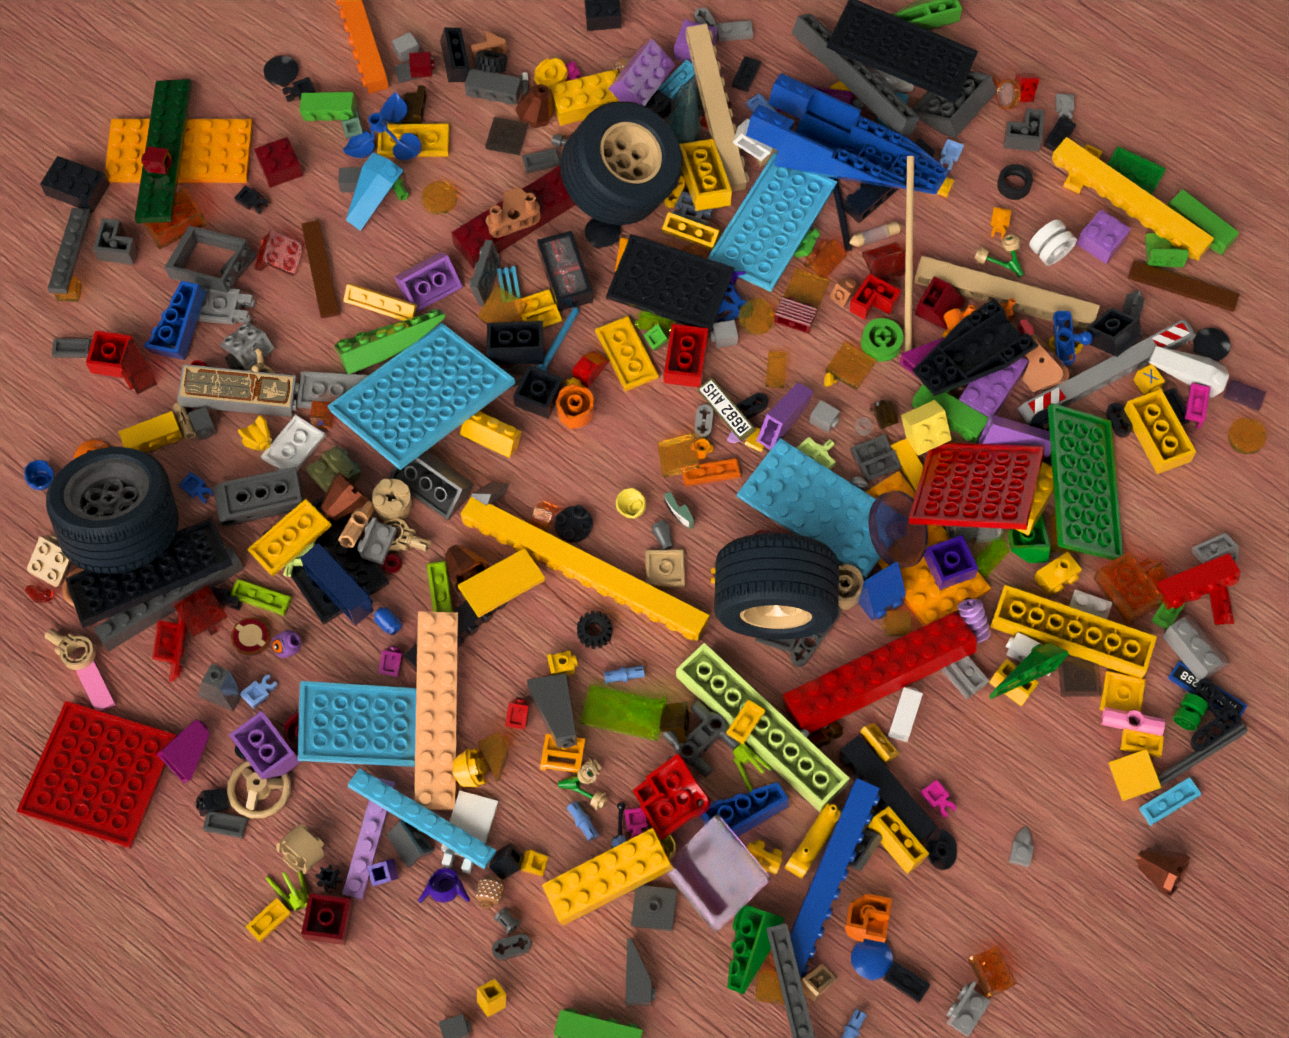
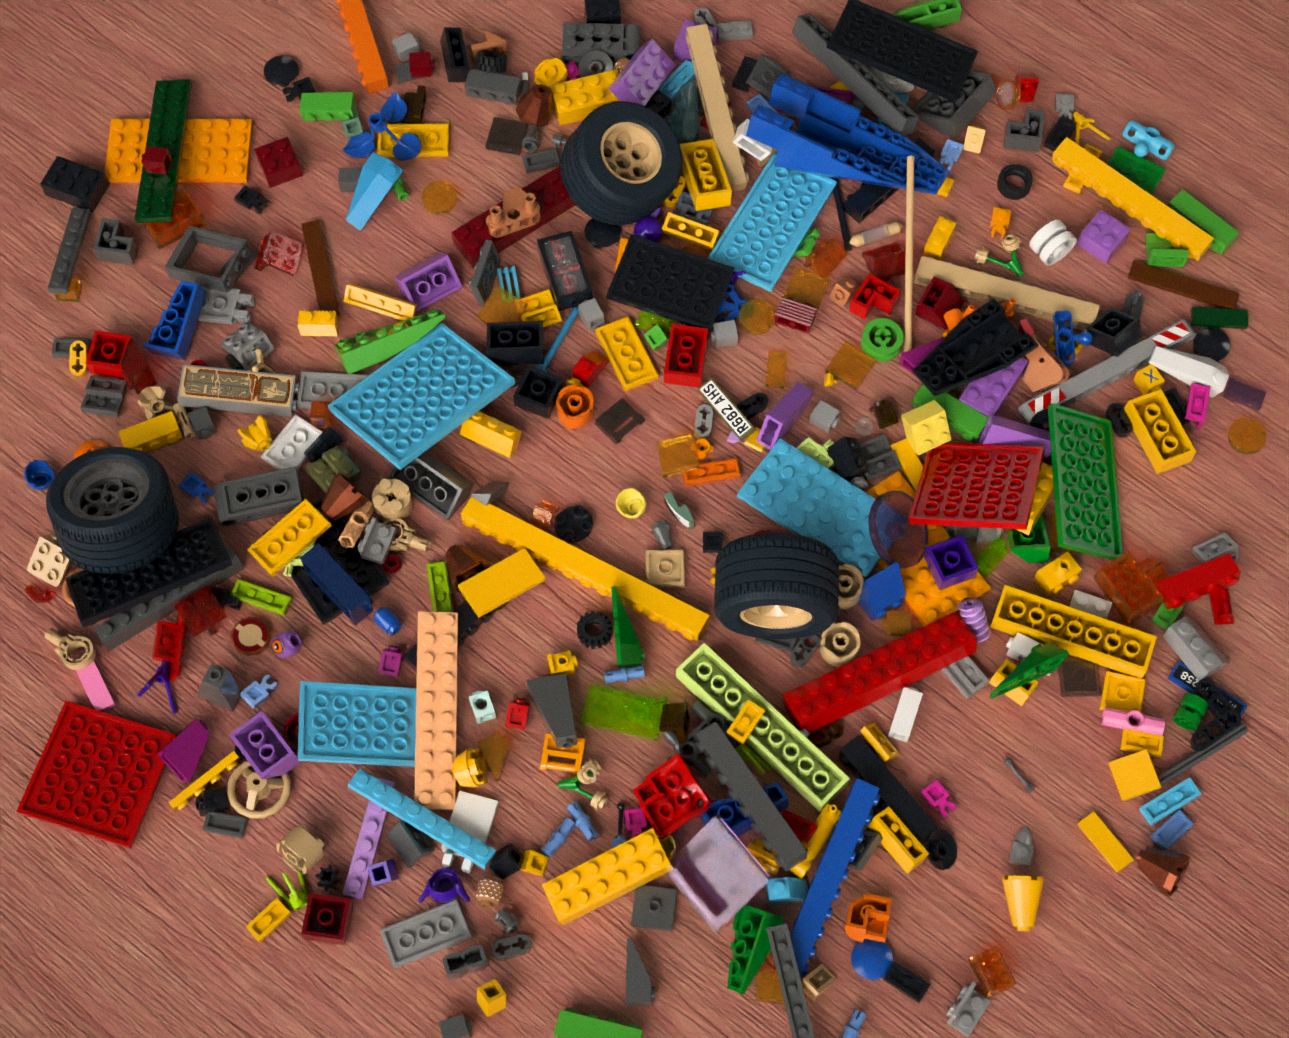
none -> yellow beam [69,340,89,377]
none -> dark grey slope [81,375,128,417]
none -> tan brick [137,387,173,420]
none -> dark purple plant [137,661,177,714]
none -> yellow plate [168,751,240,811]
none -> yellow brick [298,310,339,336]
none -> black plate [304,426,343,463]
none -> light grey tile [380,899,472,970]
none -> dark grey brick [442,945,489,979]
none -> light aqua brick [469,690,496,724]
none -> dark grey cone [522,125,539,152]
none -> medium blue pin [541,817,576,858]
none -> dark grey hinge [562,23,641,65]
none -> dark grey dish [578,50,613,78]
none -> light grey brick [578,298,605,331]
none -> clear smoke plate [595,398,645,445]
none -> green wedge [611,586,645,667]
none -> dark purple piece [634,207,663,244]
none -> dark grey brick [695,722,807,871]
none -> black plate [703,532,722,553]
none -> dark grey plate [745,54,790,98]
none -> medium azure slope [765,877,808,906]
none -> red tile [781,809,818,843]
none -> tan brick [819,622,861,667]
none -> black brick [828,436,869,482]
none -> yellow brick [923,216,956,261]
none -> yellow bracket [963,124,986,153]
none -> yellow cone [1002,876,1044,931]
none -> dark grey hinge [1004,758,1034,793]
none -> yellow plant [1073,112,1111,145]
none -> yellow tile [1077,811,1134,873]
none -> medium azure piece [1122,120,1175,160]
none -> medium blue tile [1150,809,1194,850]
none -> dark green tile [1191,307,1248,329]

